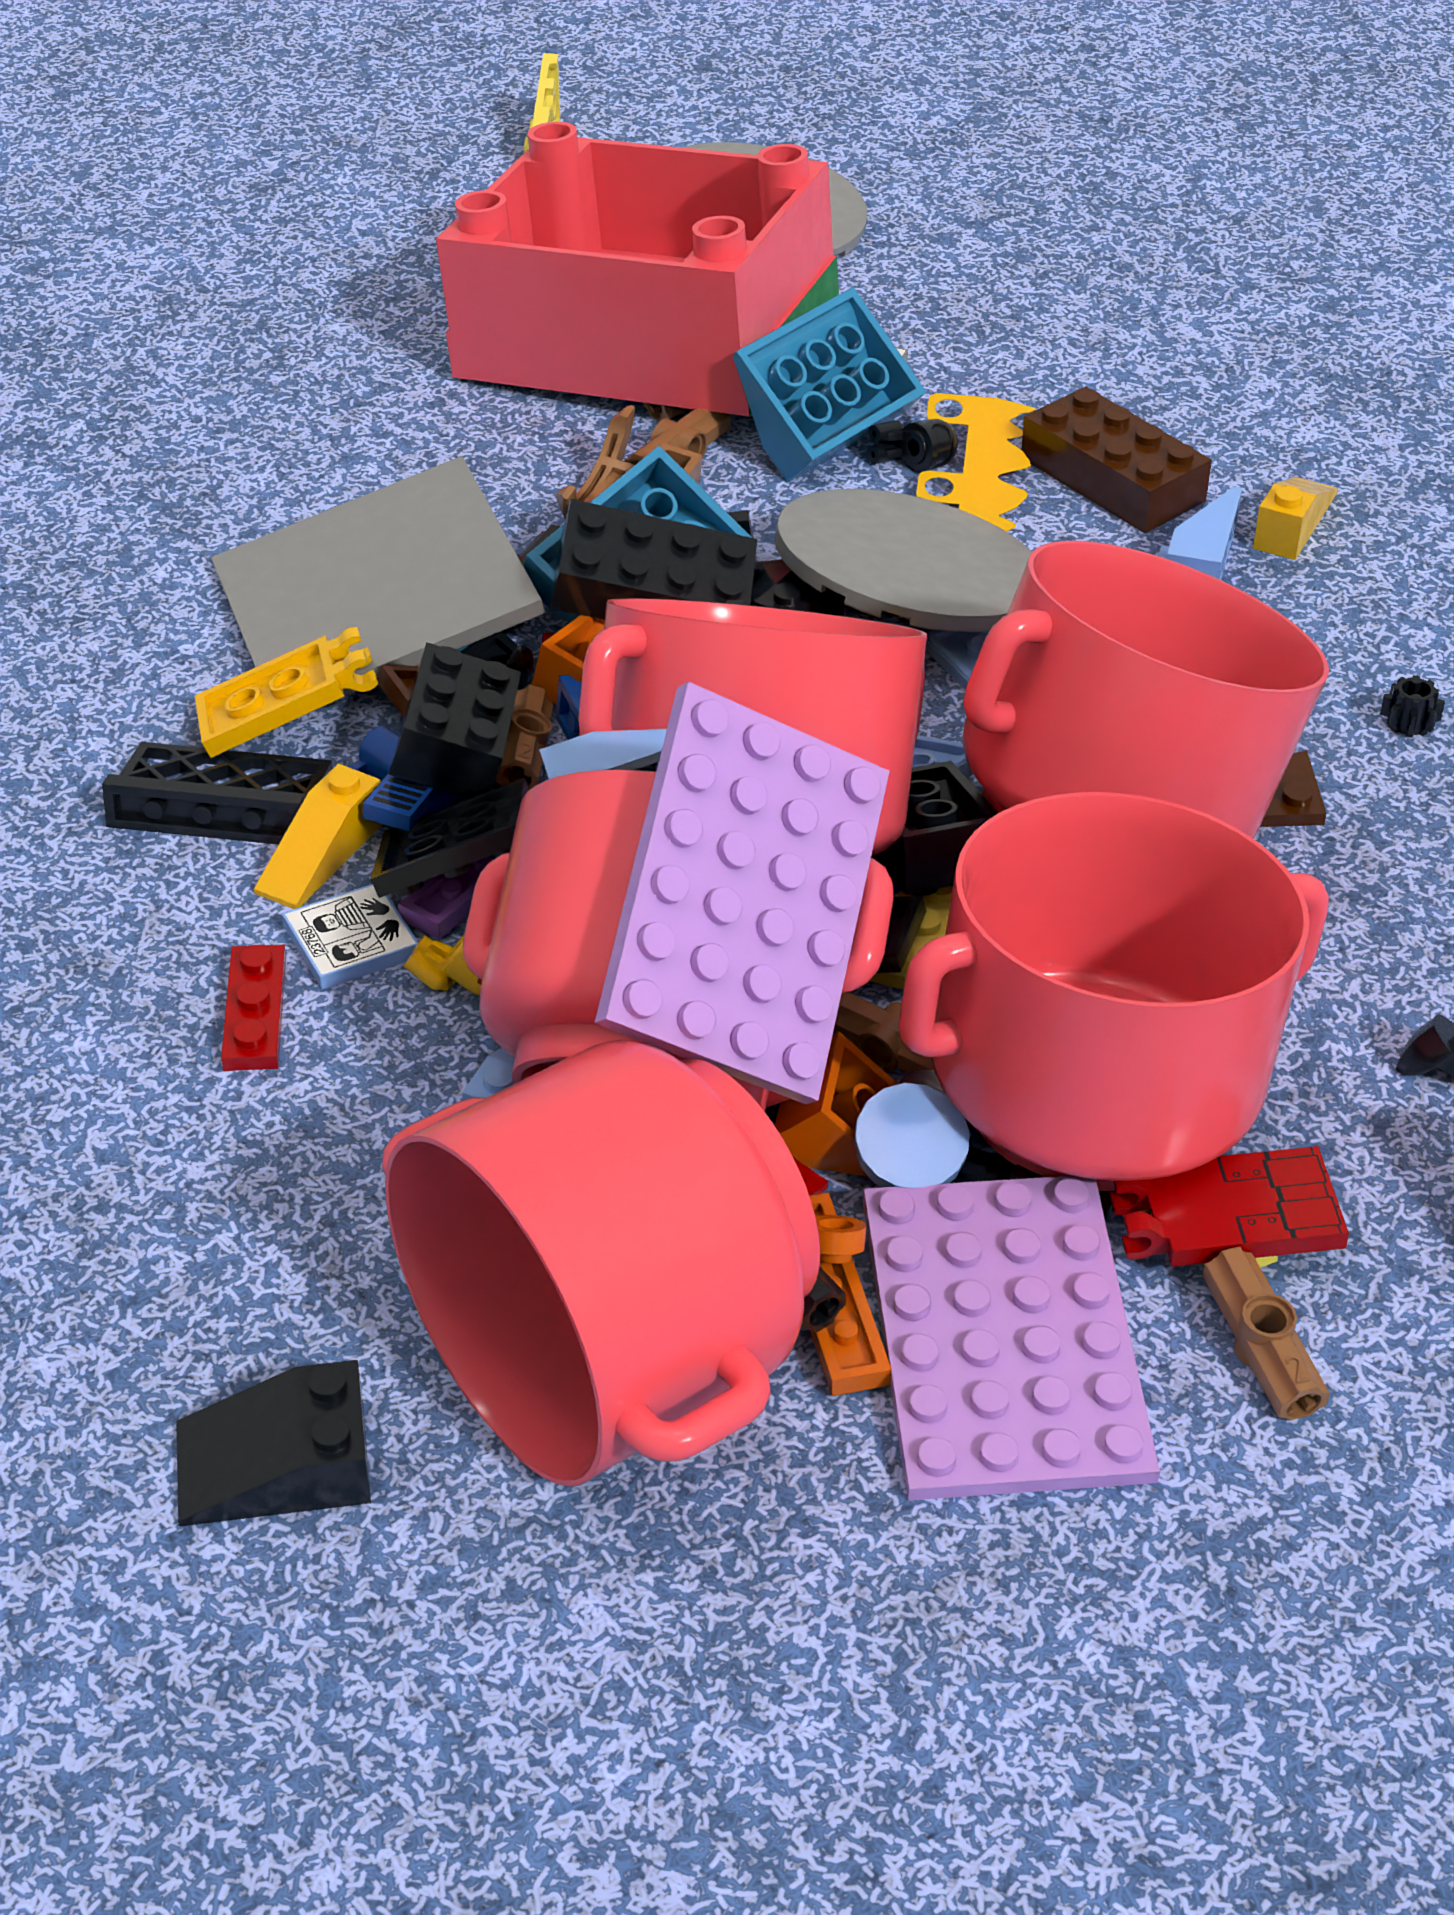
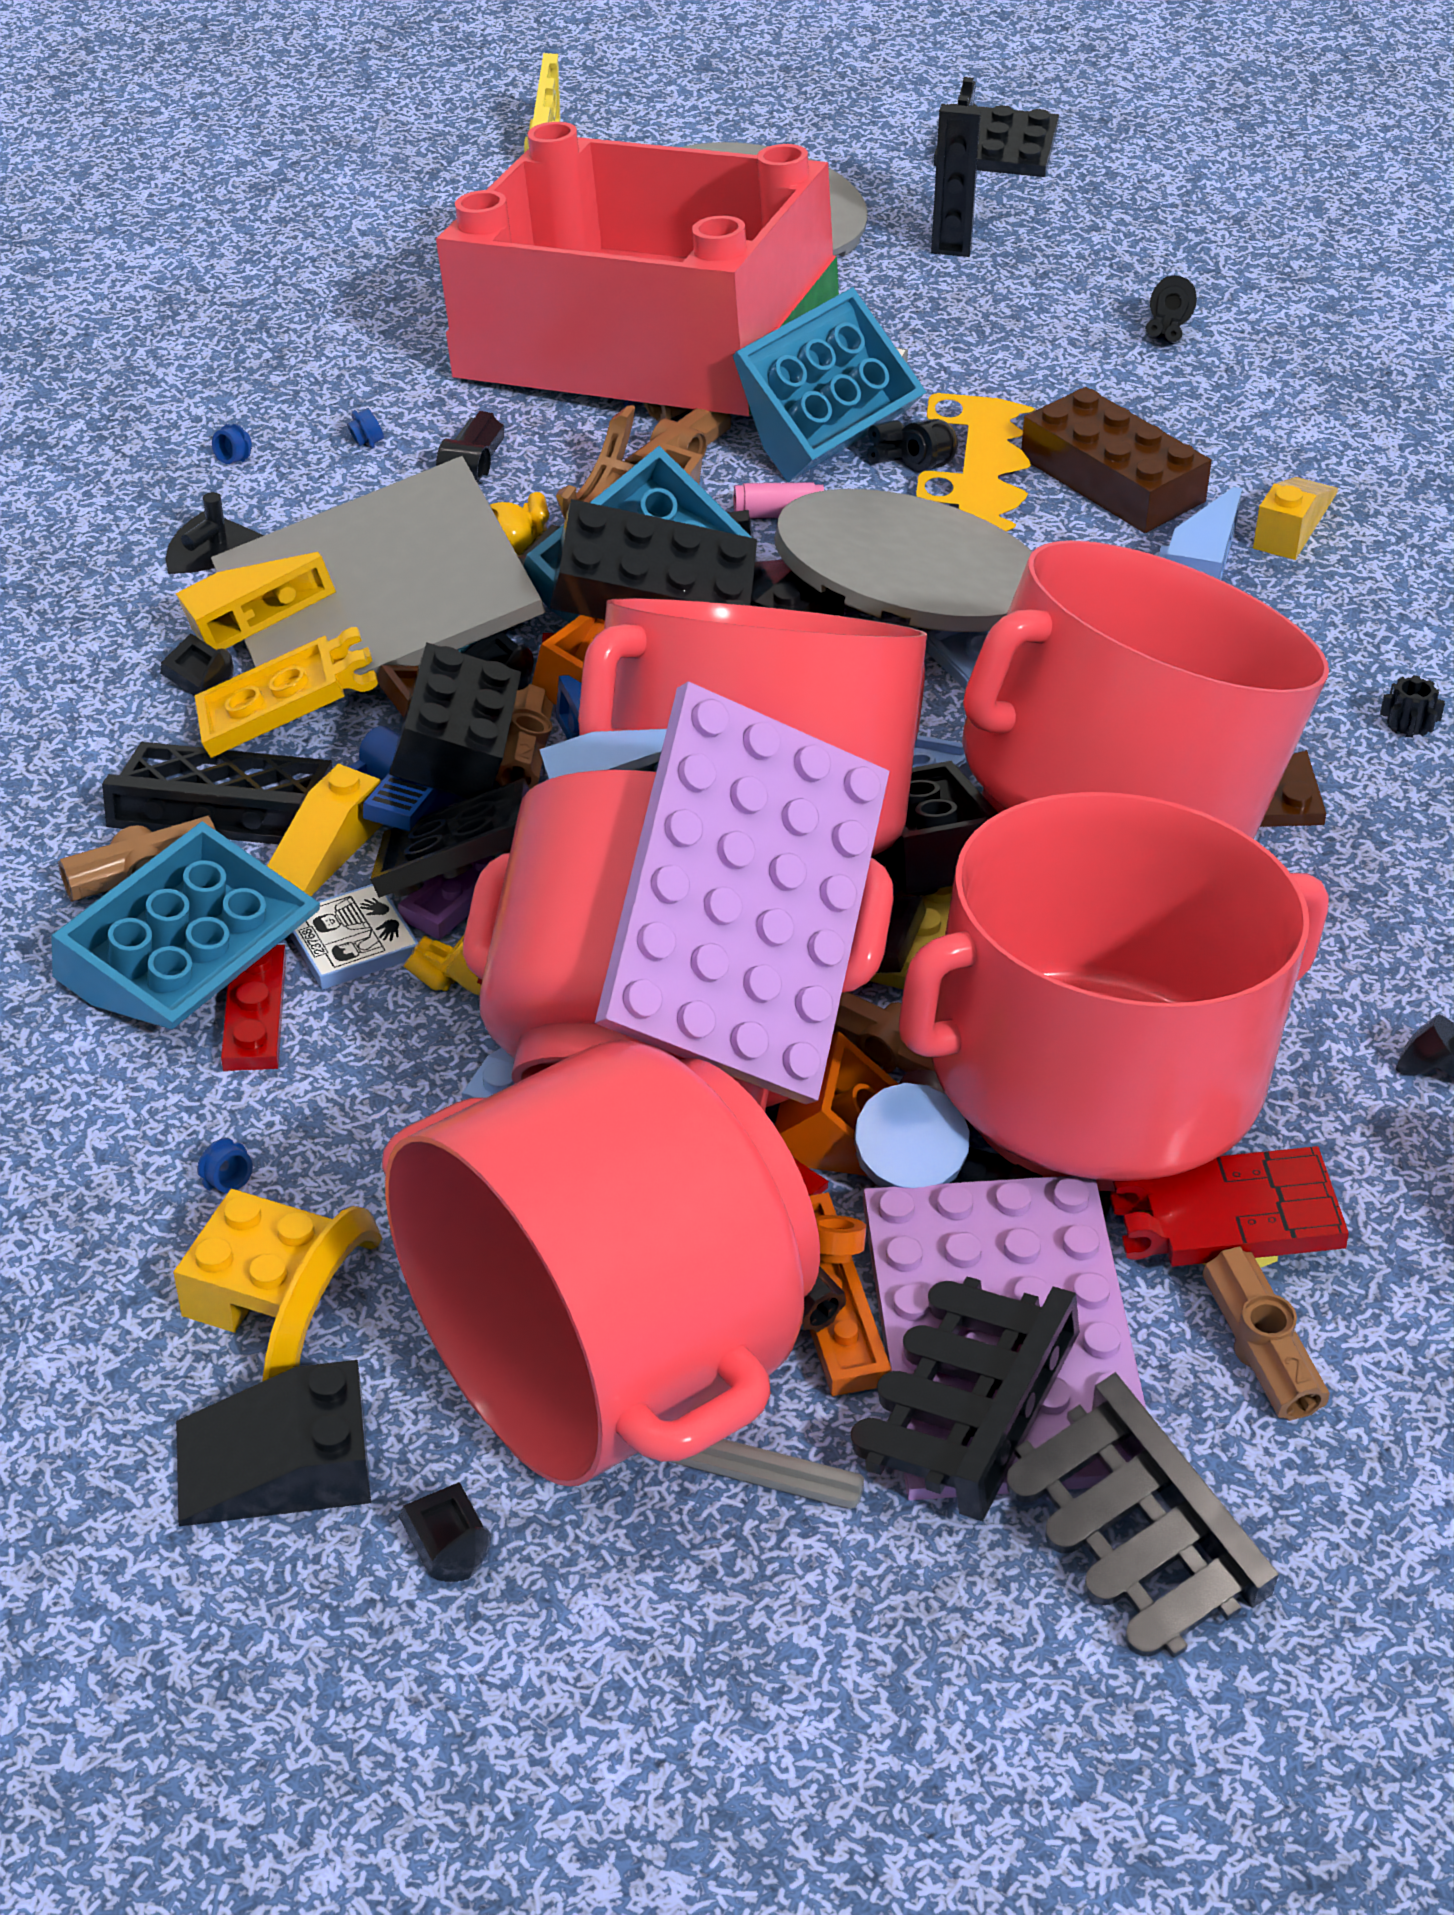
none -> dark azure slope [51,821,320,1030]
none -> medium nougat piece [58,816,215,902]
none -> black plate [160,633,234,696]
none -> black shield [165,492,265,574]
none -> yellow piece [173,1188,382,1382]
none -> yellow slope [176,552,336,650]
none -> blue plate [197,1138,253,1193]
none -> blue plate [212,424,252,464]
none -> blue plate [347,408,384,448]
none -> black plate [398,1482,491,1582]
none -> black piece [436,411,504,484]
none -> yellow piece [490,492,549,554]
none -> light grey axle [637,1439,864,1509]
none -> bright pink piece [733,482,824,519]
none -> black fence [851,1276,1080,1522]
none -> black fence [931,77,981,257]
none -> black plate [934,104,1059,177]
none -> fence [1007,1372,1279,1658]
none -> black piece [1145,275,1197,344]

